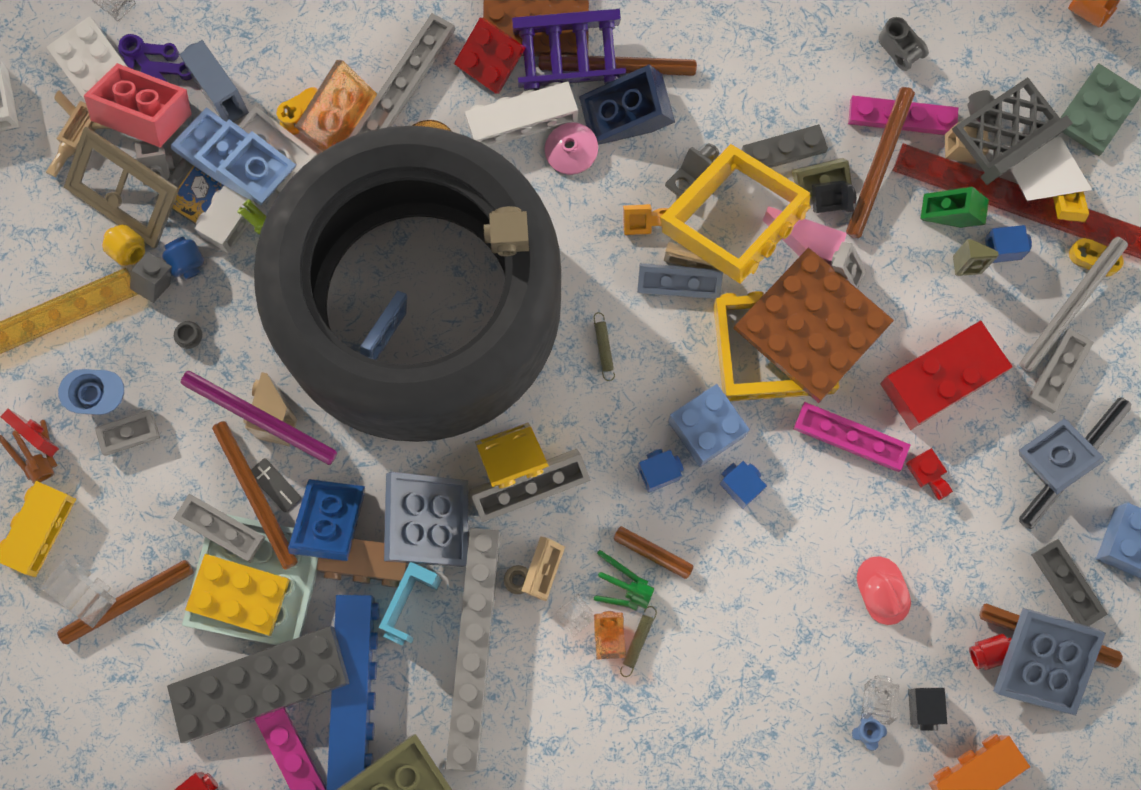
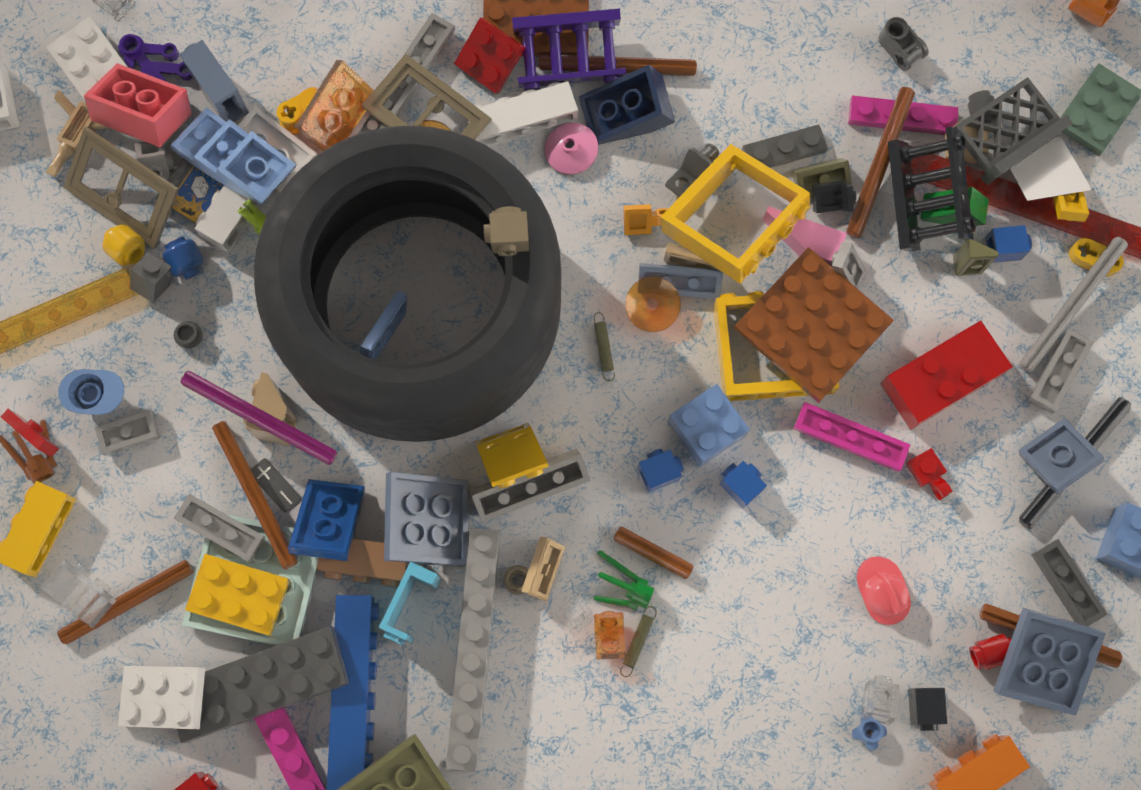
none -> white plate [118,666,205,729]
none -> dark tan door [361,54,492,140]
none -> clear orange dish [625,276,681,332]
none -> black fence [888,127,976,252]

